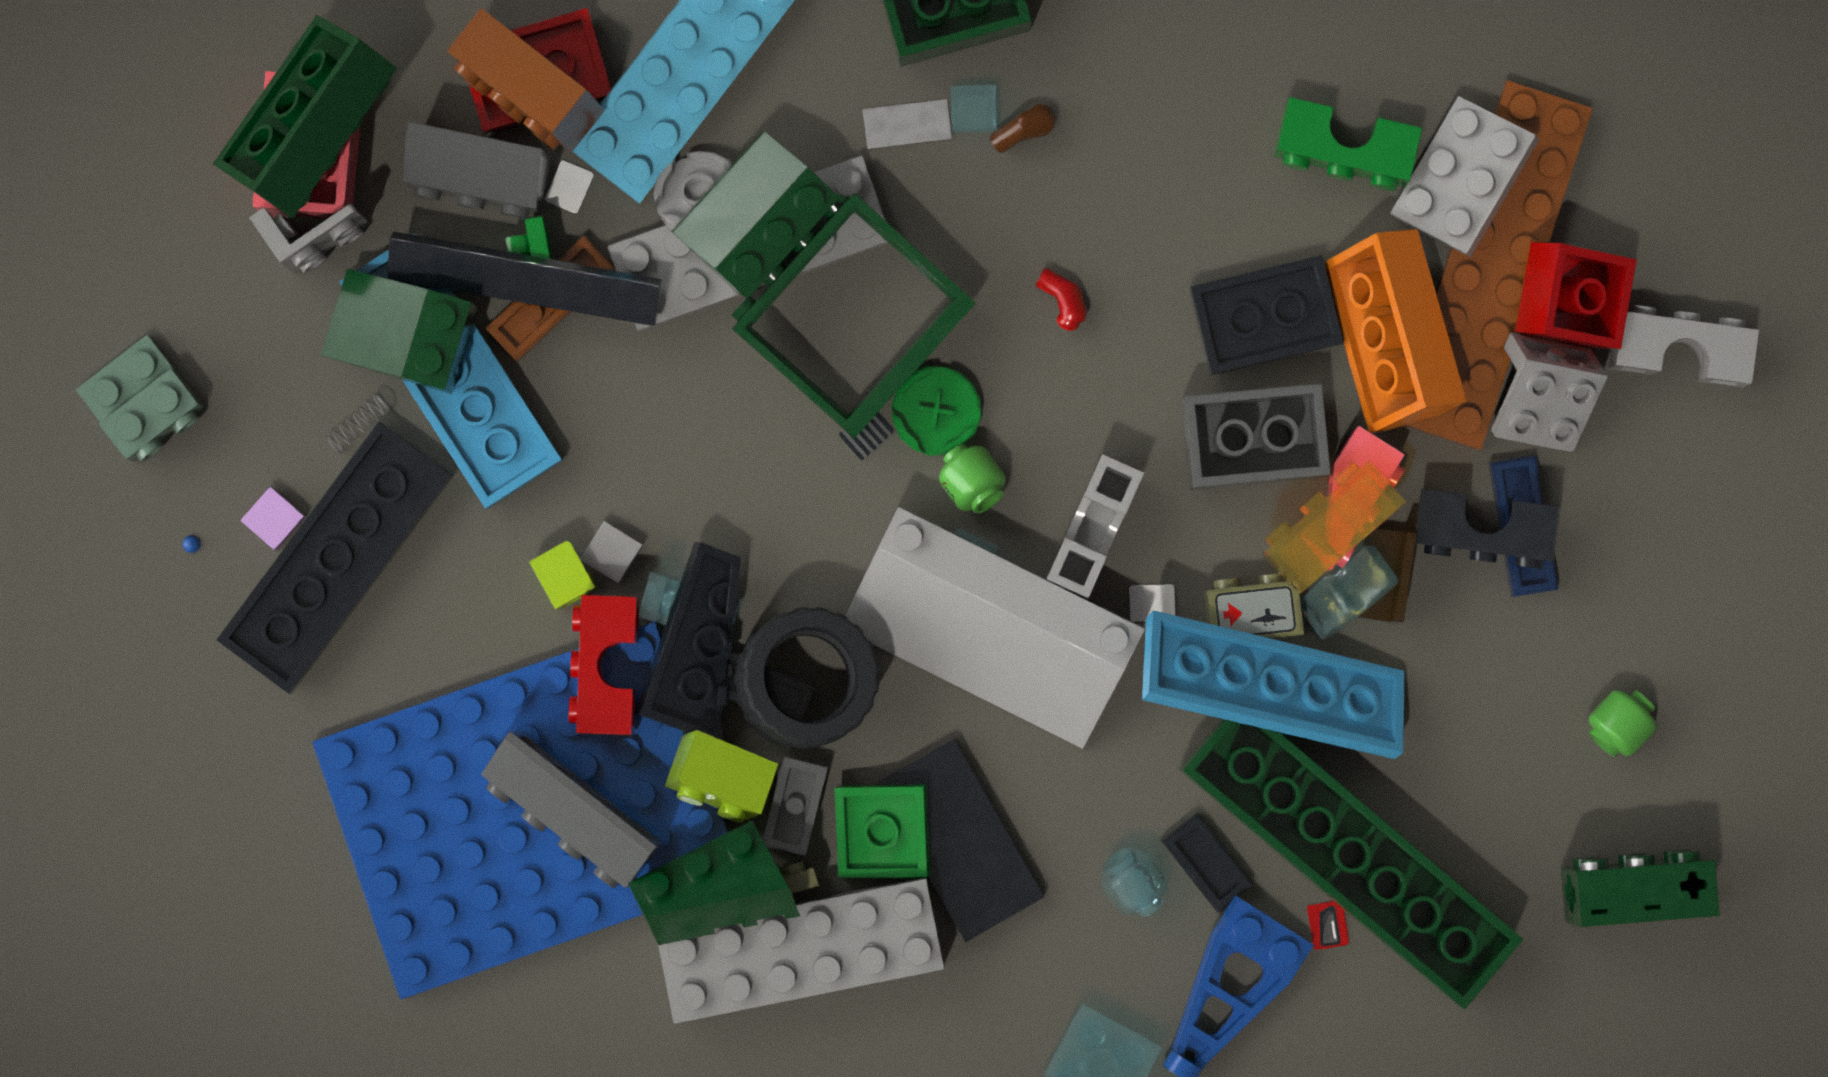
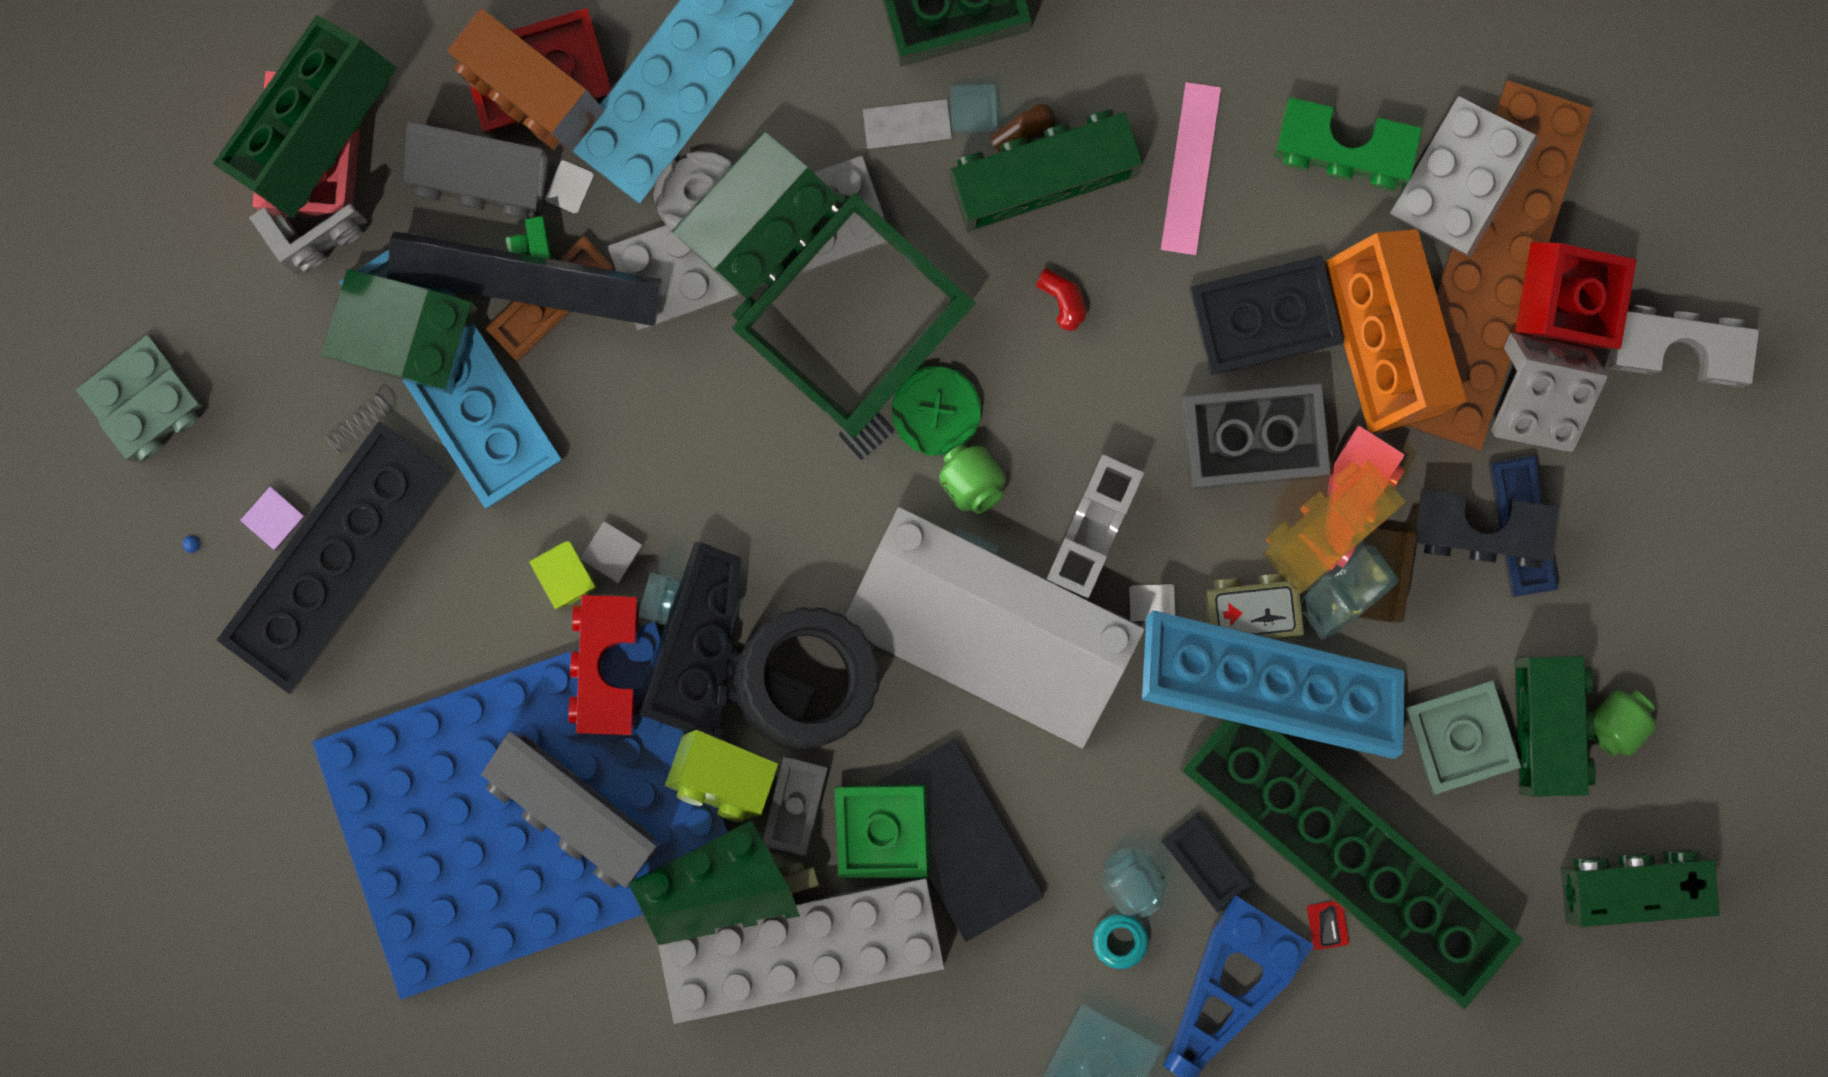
none -> dark green brick [950,109,1143,233]
none -> teal piece [1092,913,1149,970]
none -> bright pink sticker [1161,82,1221,255]
none -> sand green plate [1404,681,1521,795]
none -> dark green brick [1514,656,1596,797]

